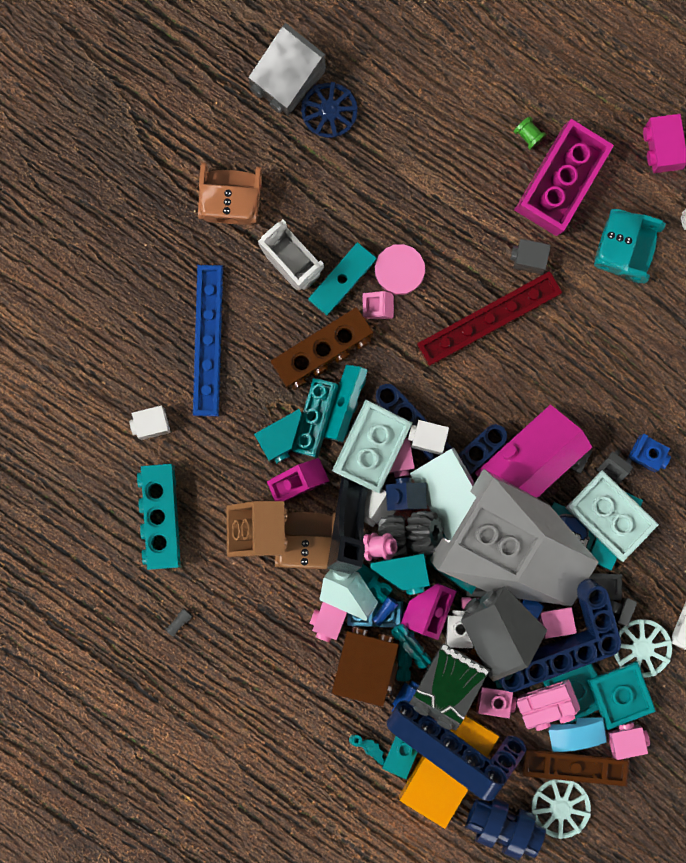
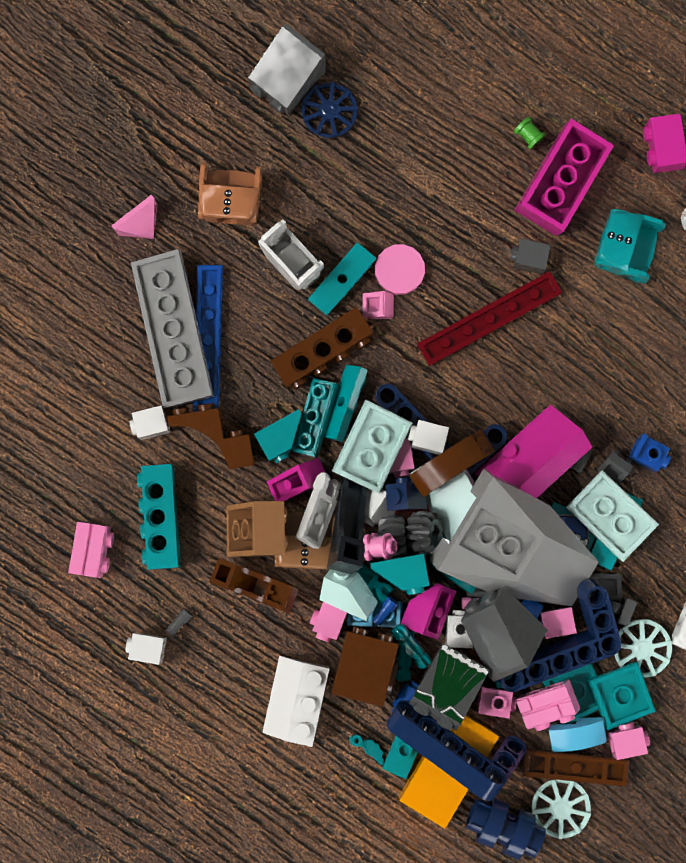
none -> bright pink brick [68,522,114,578]
none -> bright pink slope [112,195,158,239]
none -> white brick [125,632,167,665]
none -> light grey plate [131,249,214,409]
none -> reddish brown arch [167,403,256,469]
none -> reddish brown arch [209,558,299,614]
none -> white slope [262,656,330,747]
none -> white hinge [295,472,341,549]
none -> reddish brown arch [409,430,495,497]

